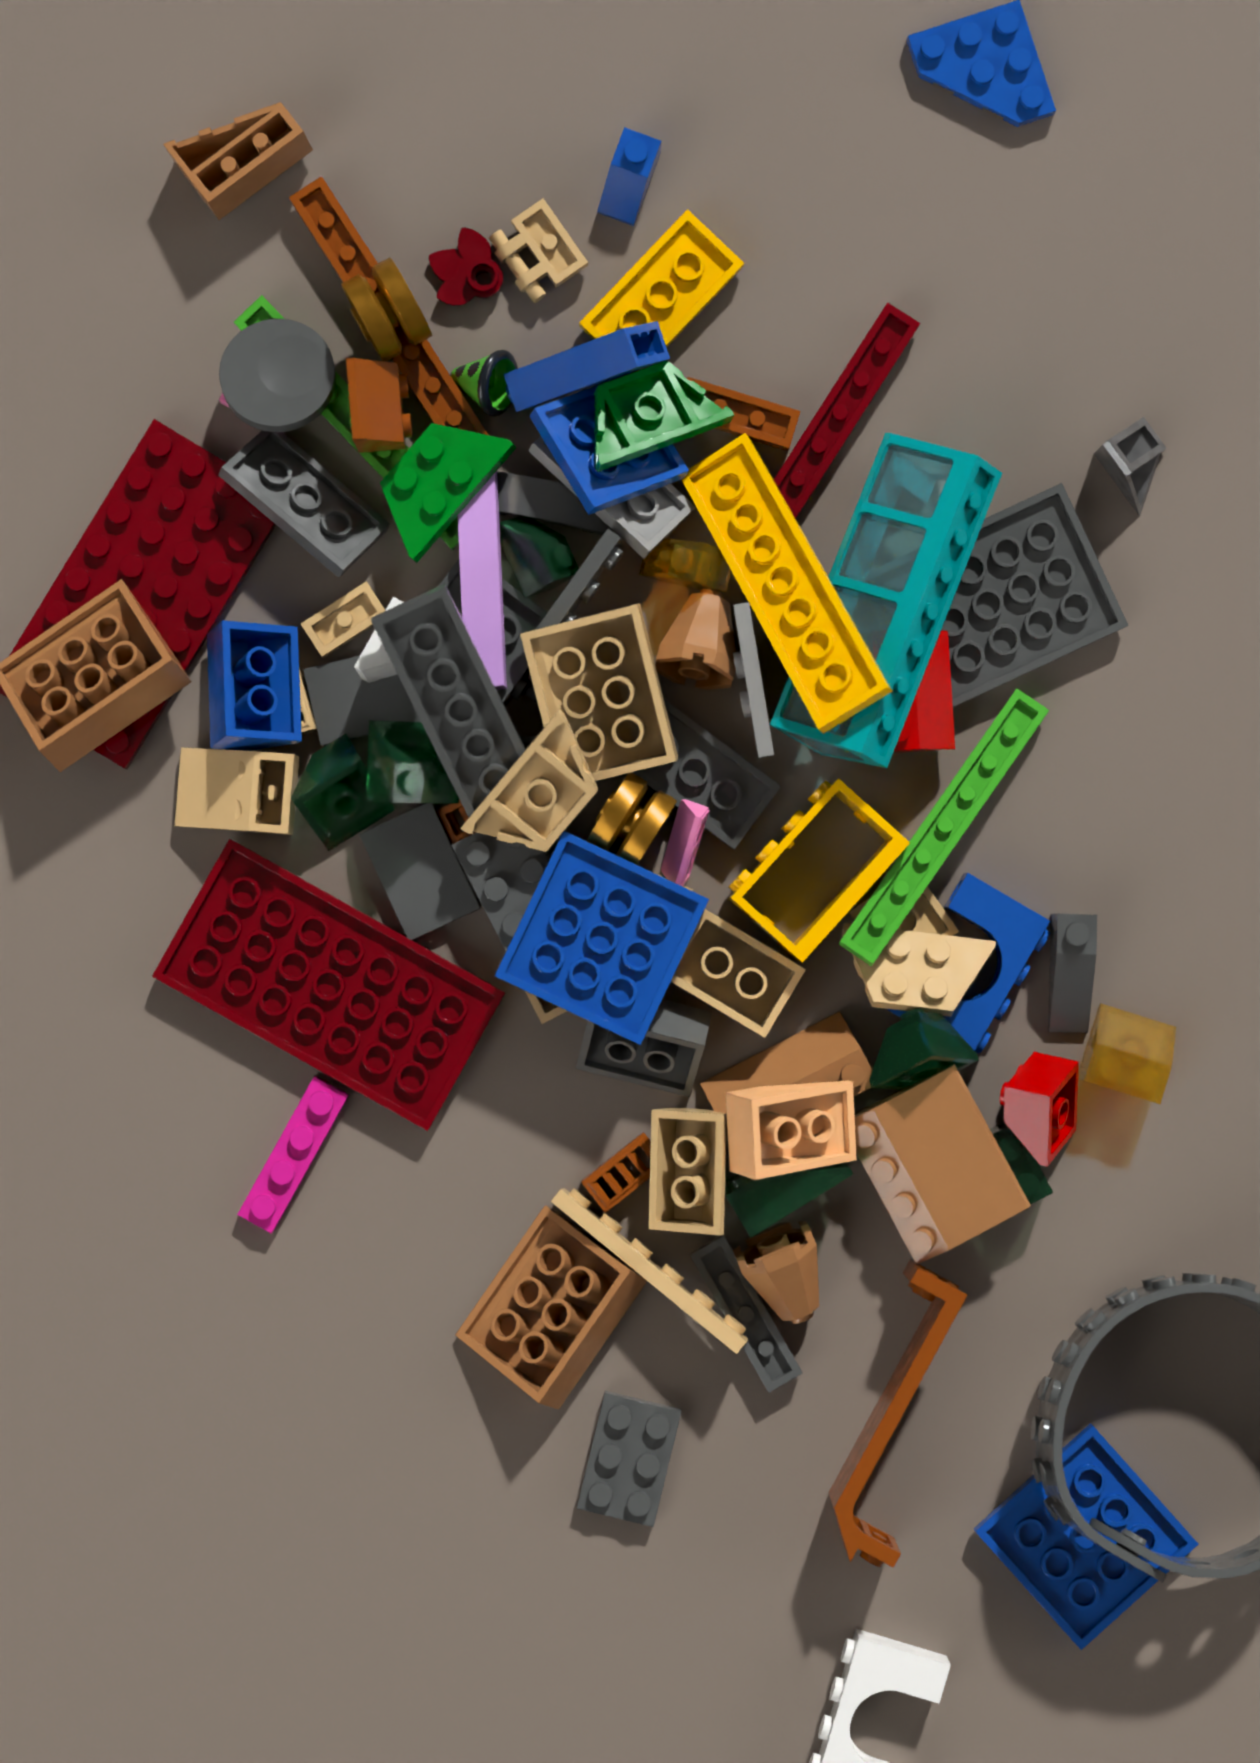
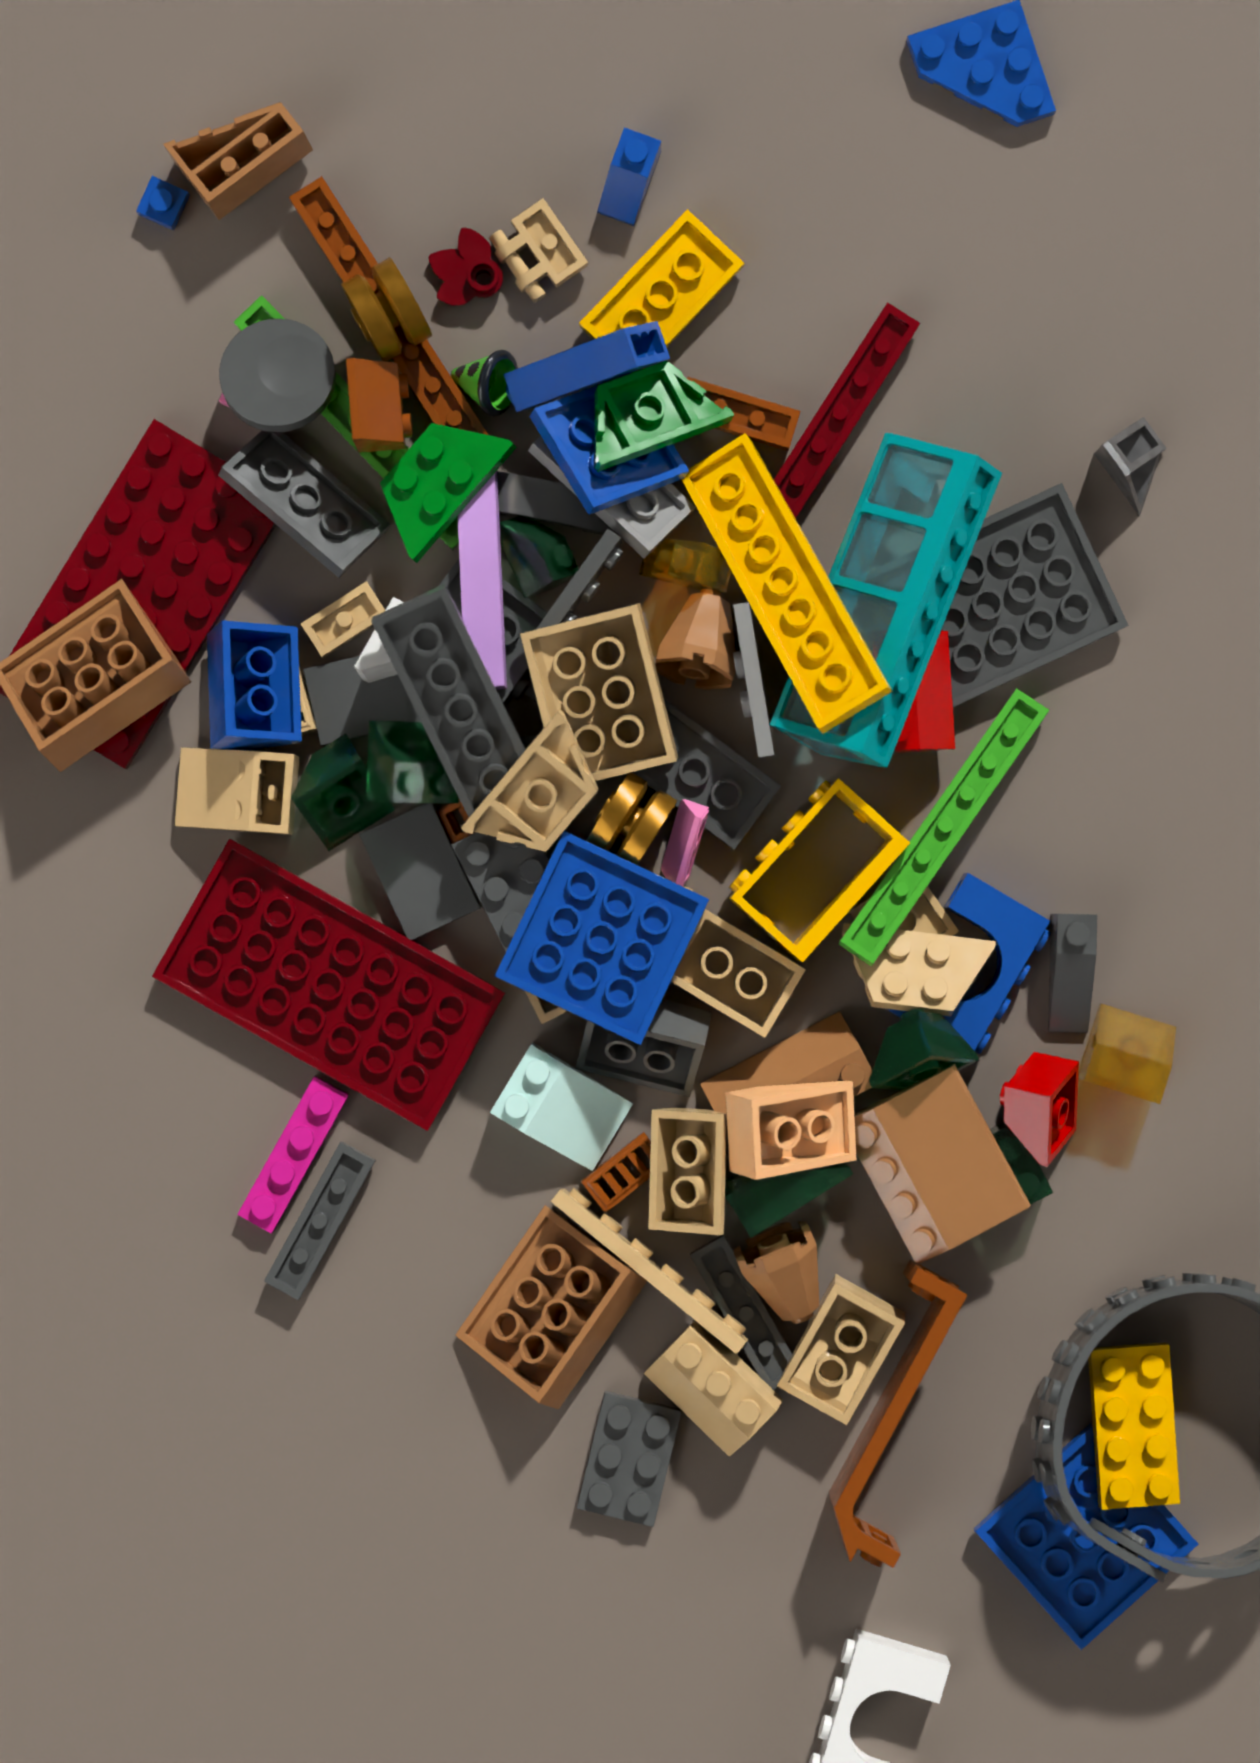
none -> blue plate [136,176,190,231]
none -> dark grey plate [264,1141,376,1300]
none -> light aqua slope [490,1042,633,1171]
none -> tan slope [643,1320,783,1457]
none -> tan slope [777,1274,905,1425]
none -> yellow plate [1088,1342,1180,1510]

